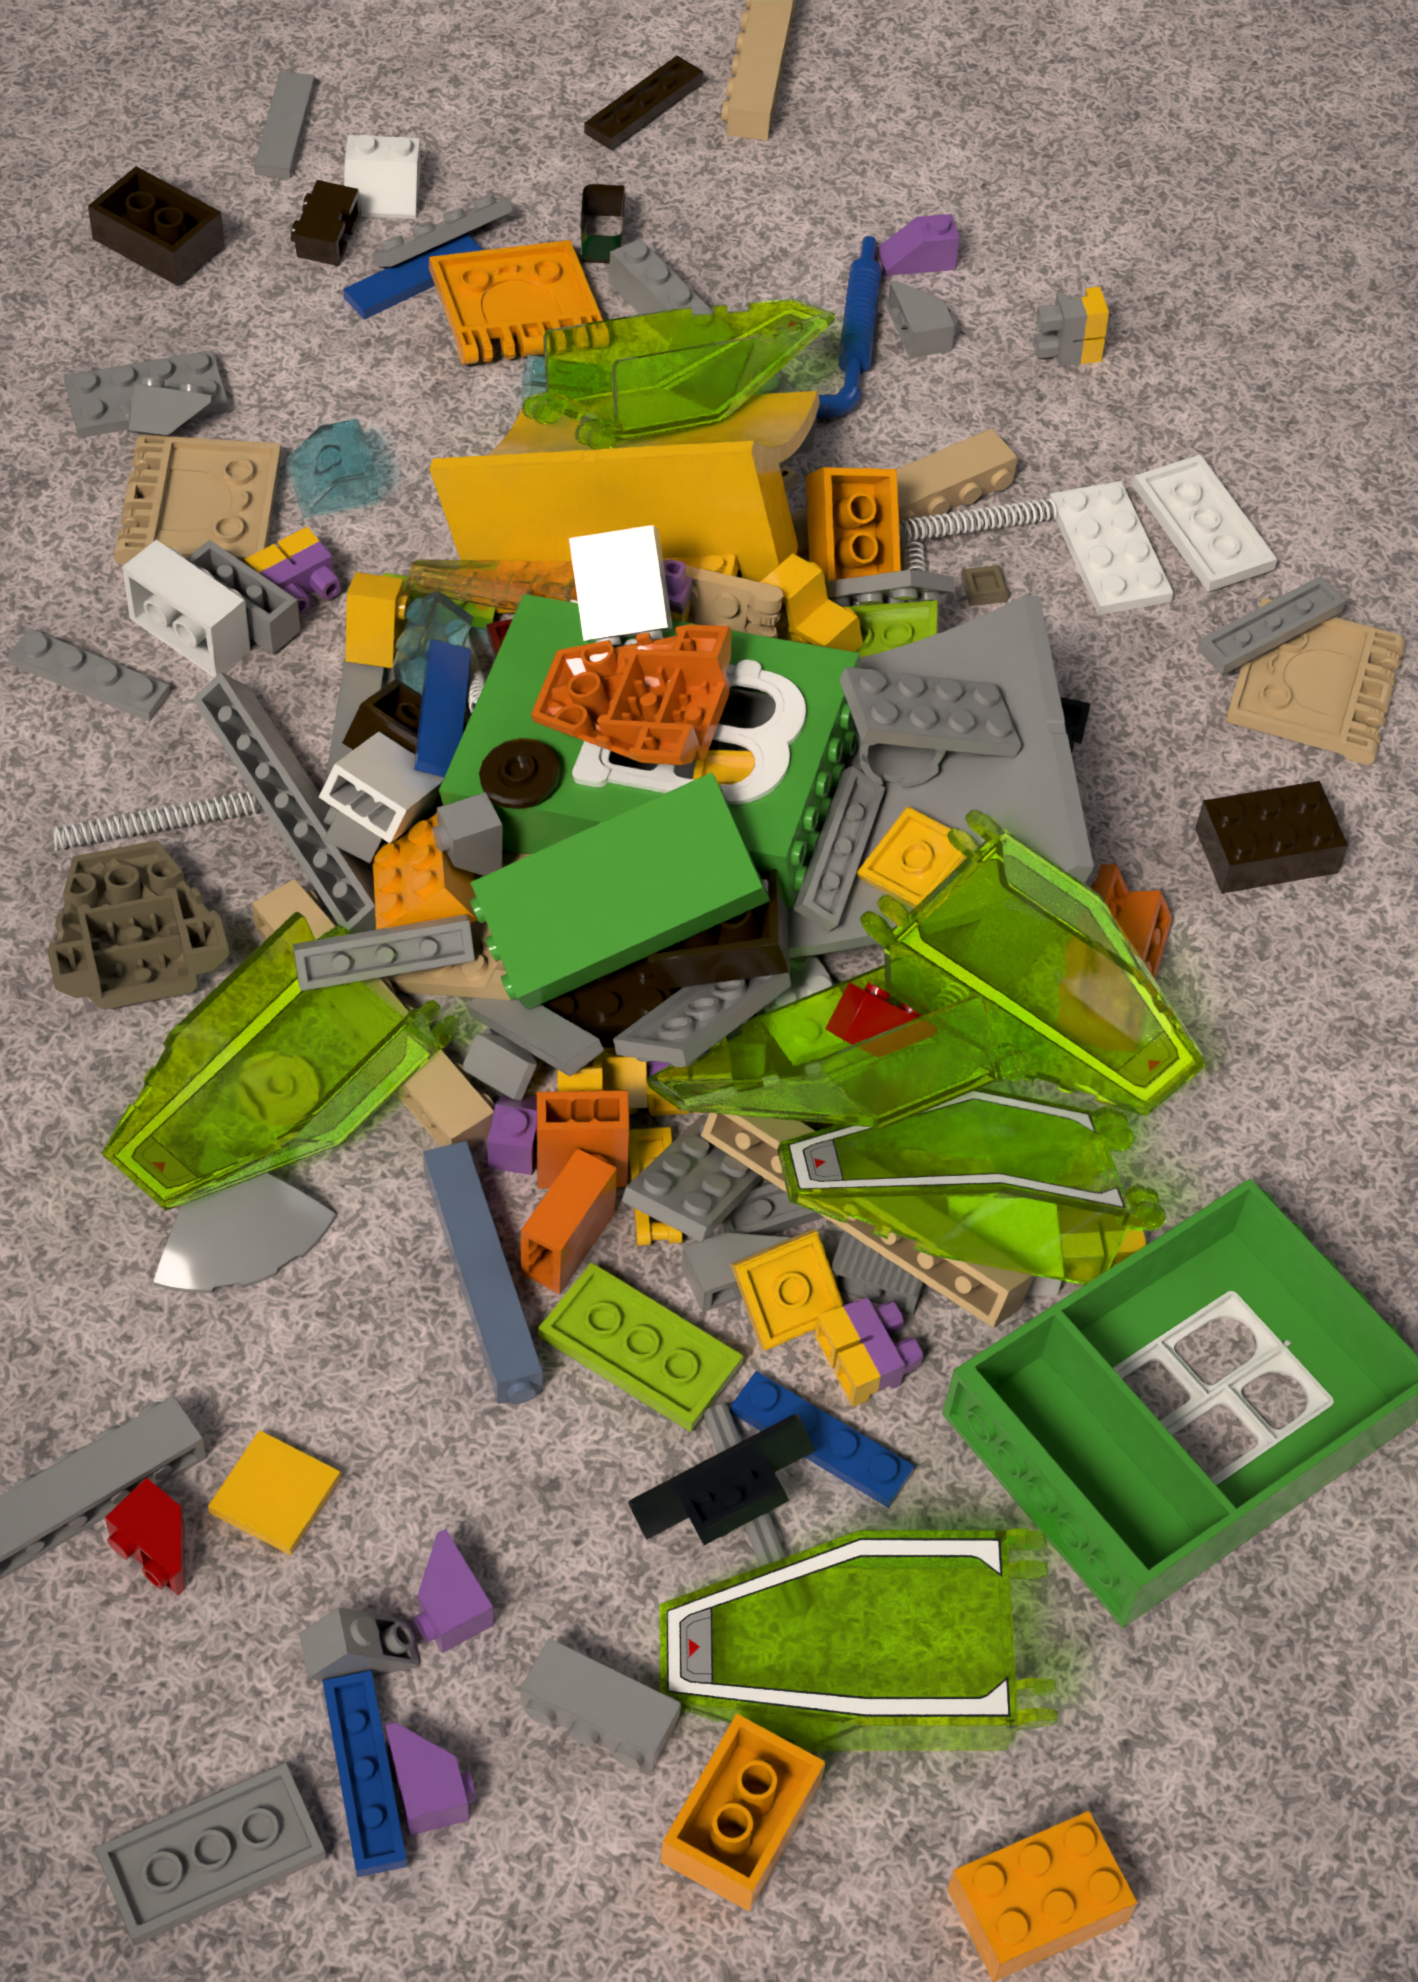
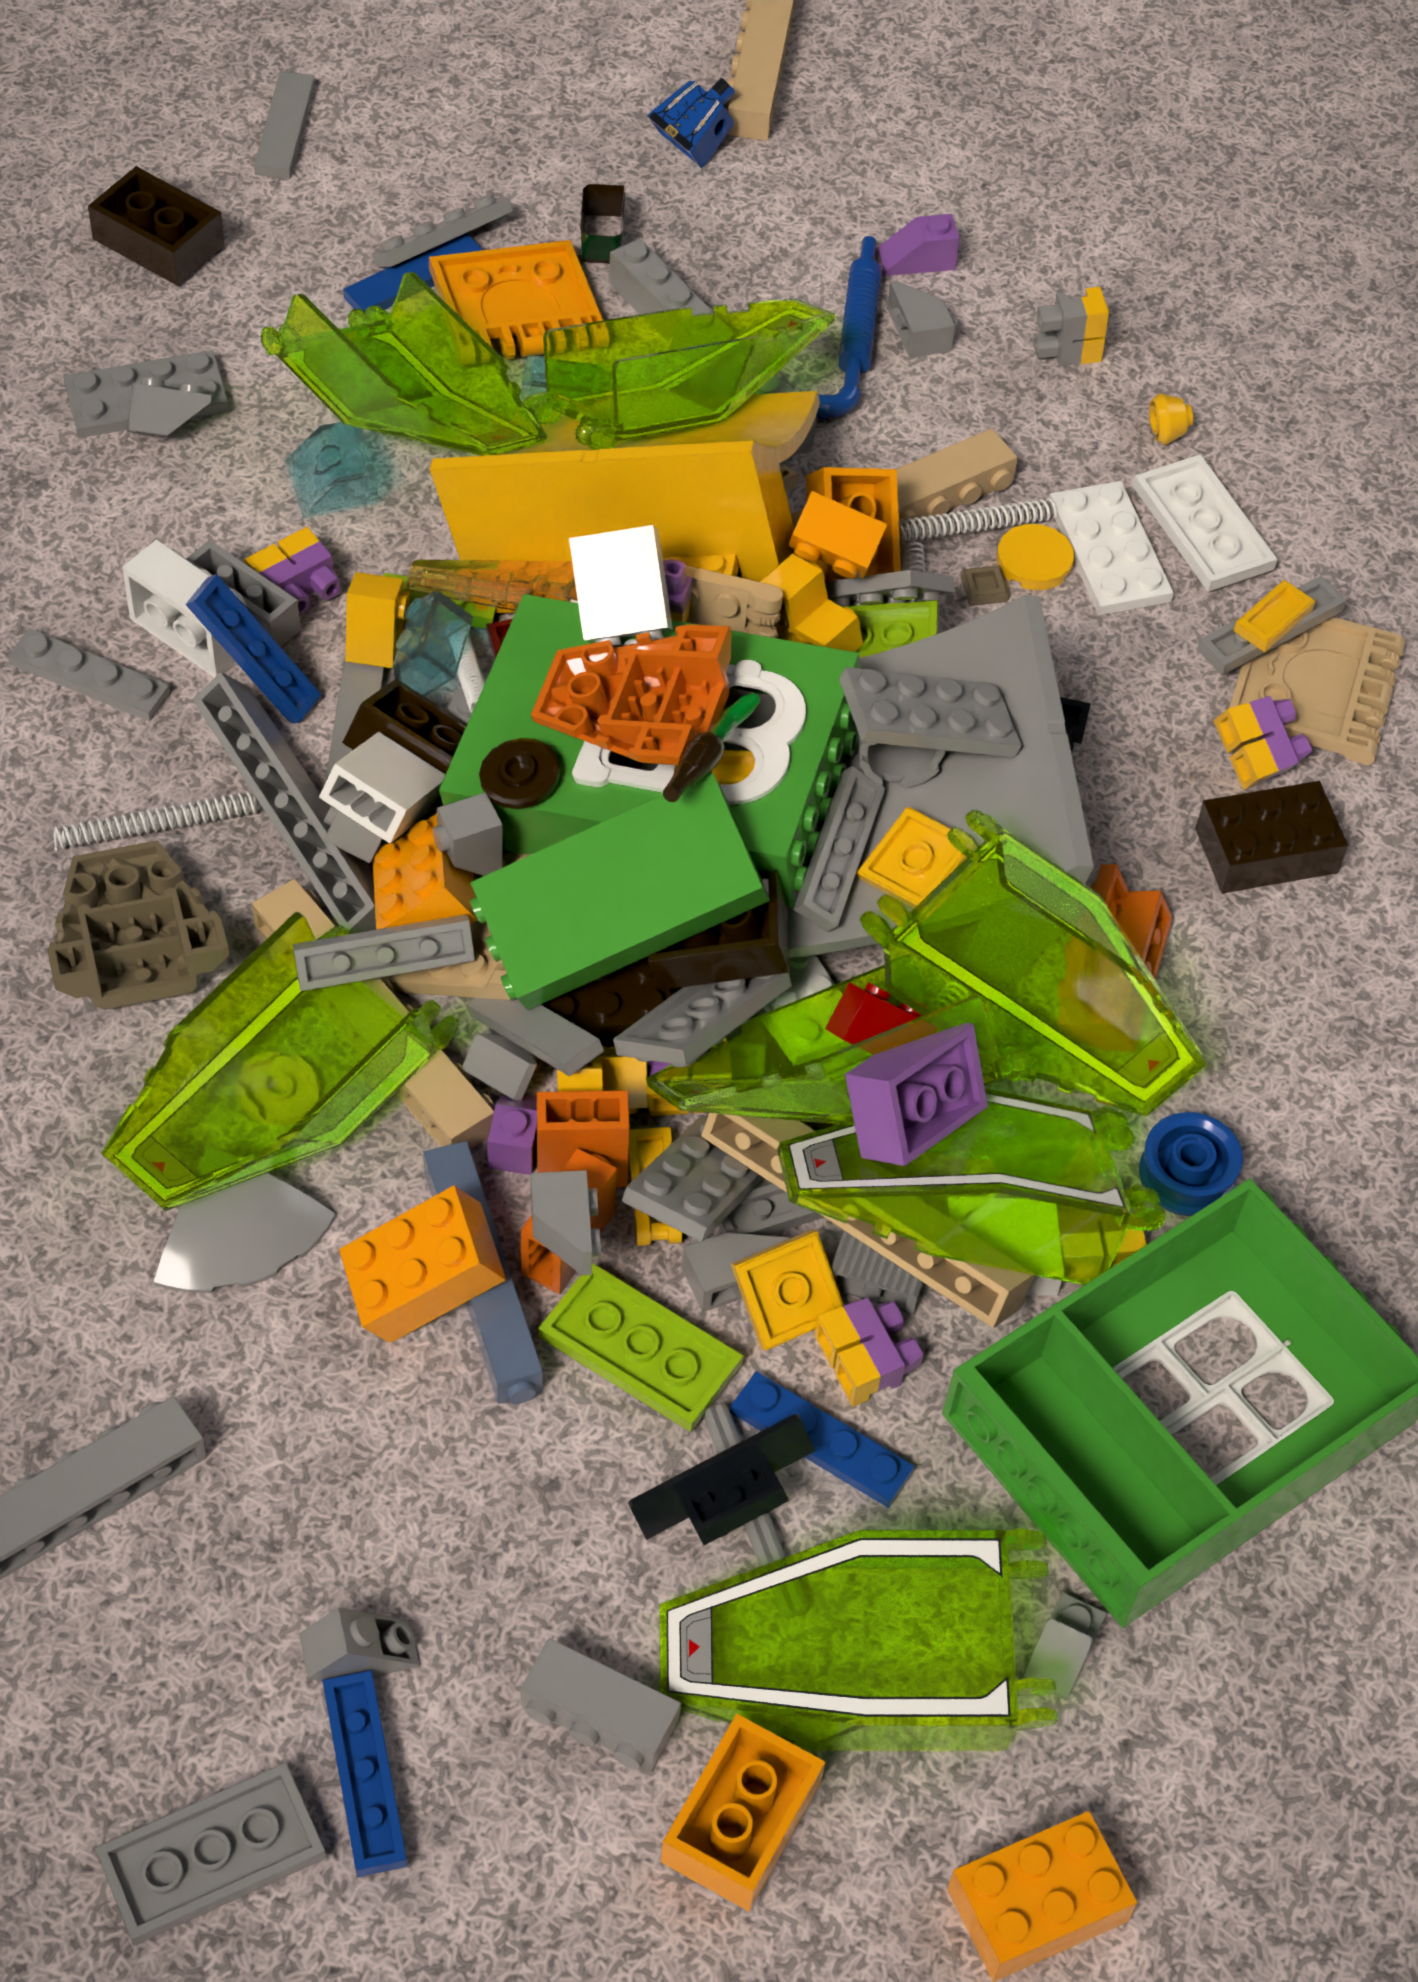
red slope [105,1477,185,1596] -> none
tan hinge [113,435,282,564] -> none
yellow tile [208,1430,341,1555] -> none
dark brown brick [291,180,362,266] -> none
white slope [344,135,421,219] -> none
medium lavender slope [385,1722,476,1836] -> none
blue tile [414,639,471,777] -> none
medium lavender slope [414,1529,494,1653] -> none
dark brown plate [584,55,703,150] -> none
none -> blue plate [185,574,321,724]
none -> clear neon green windscreen [260,272,548,456]
none -> light orange brick [339,1185,506,1342]
none -> light grey slope [531,1170,601,1275]
none -> blue torso [647,78,736,168]
none -> dark brown piece [663,693,760,802]
none -> light orange slope [788,491,887,579]
none -> medium lavender slope [845,1023,988,1166]
none -> yellow tile [996,524,1074,590]
none -> slope [1022,1592,1107,1701]
none -> blue wheel [1139,1112,1243,1216]
none -> yellow cone [1149,393,1193,445]
none -> hips [1214,696,1312,790]
none -> yellow tile [1233,580,1316,652]

